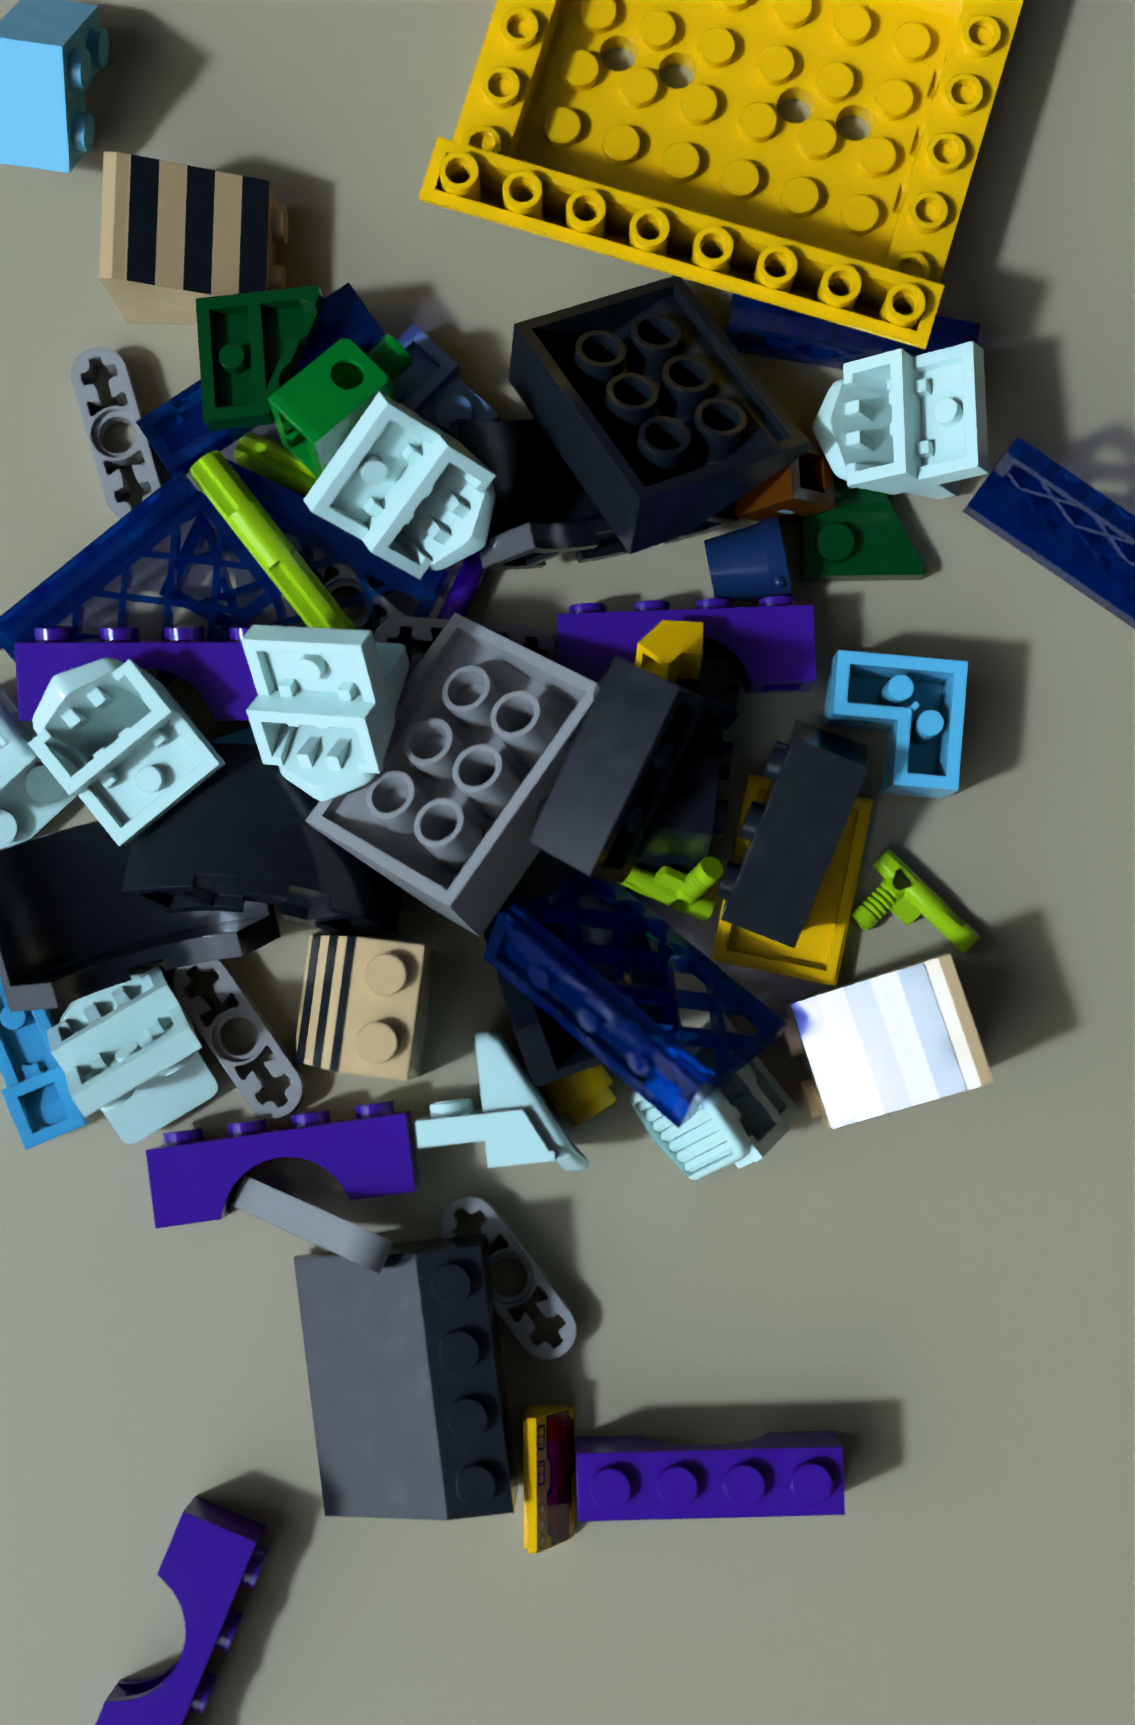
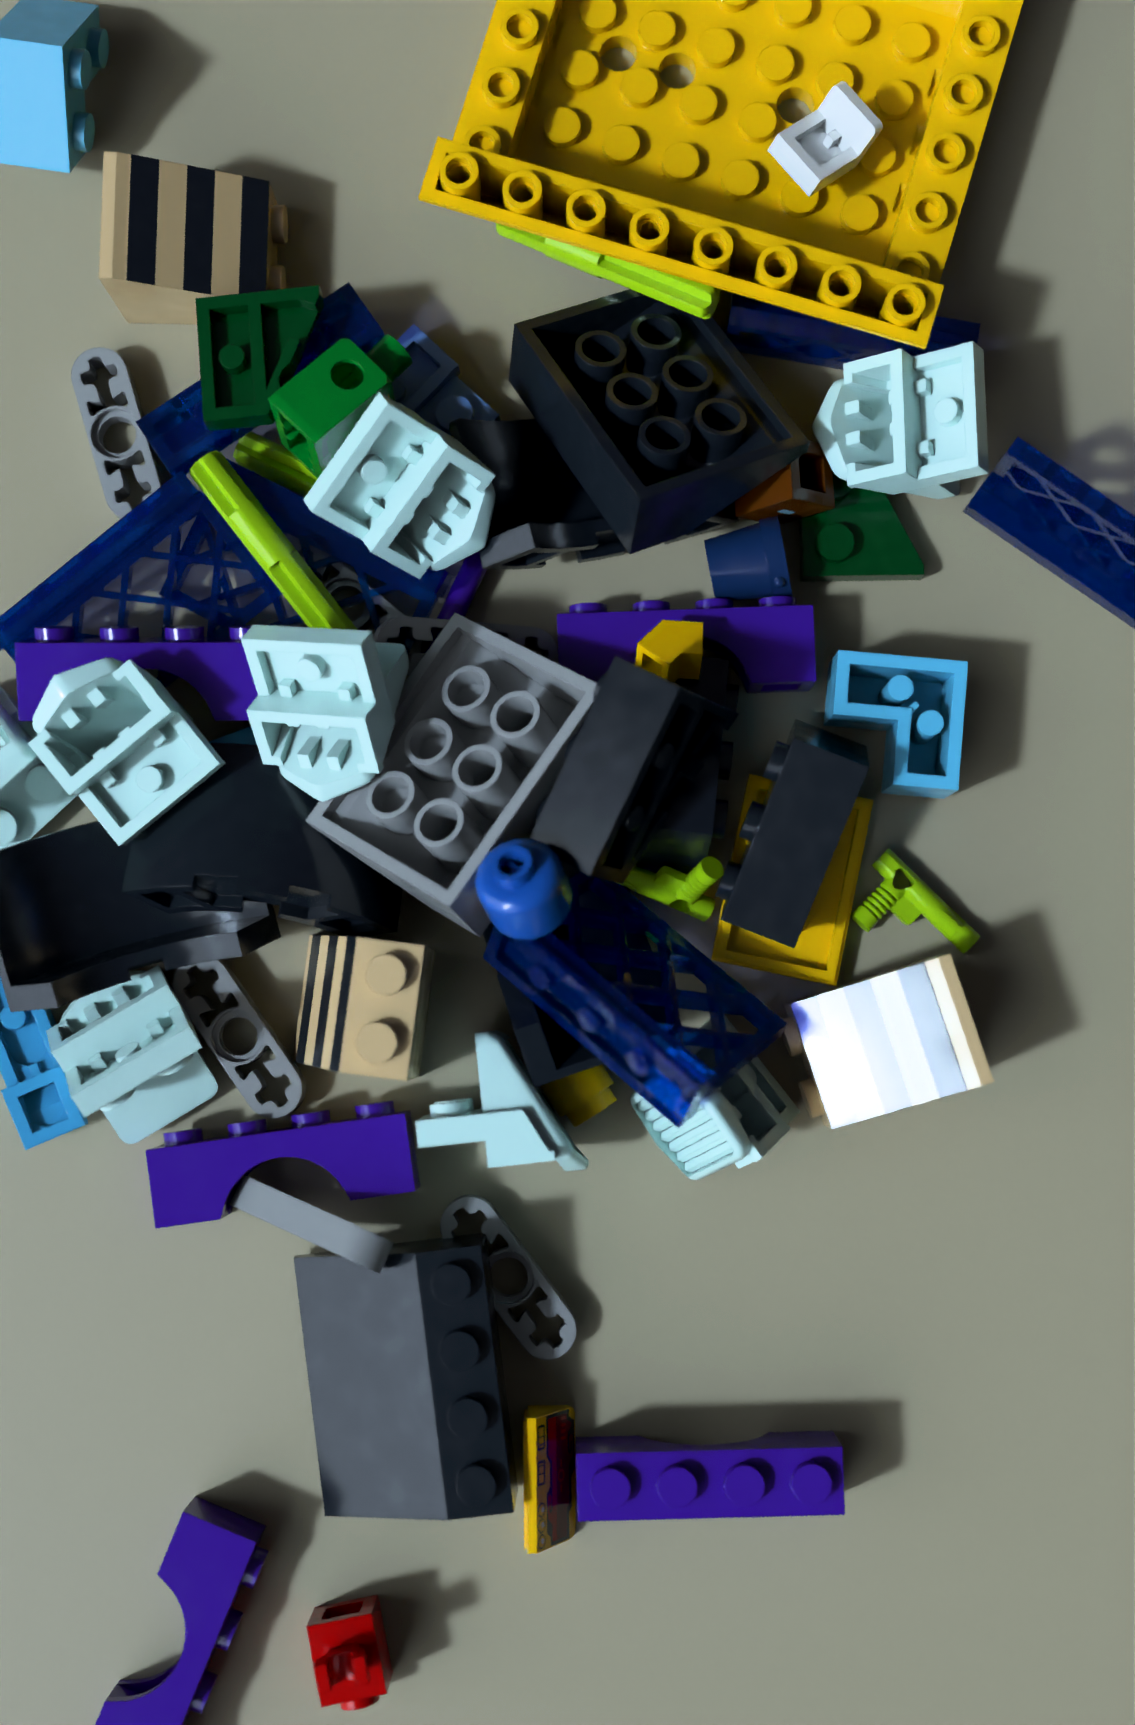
none -> red brick [306,1594,393,1711]
none -> blue head [475,838,573,940]
none -> lime axle [496,223,721,320]
none -> white bracket [767,81,883,197]

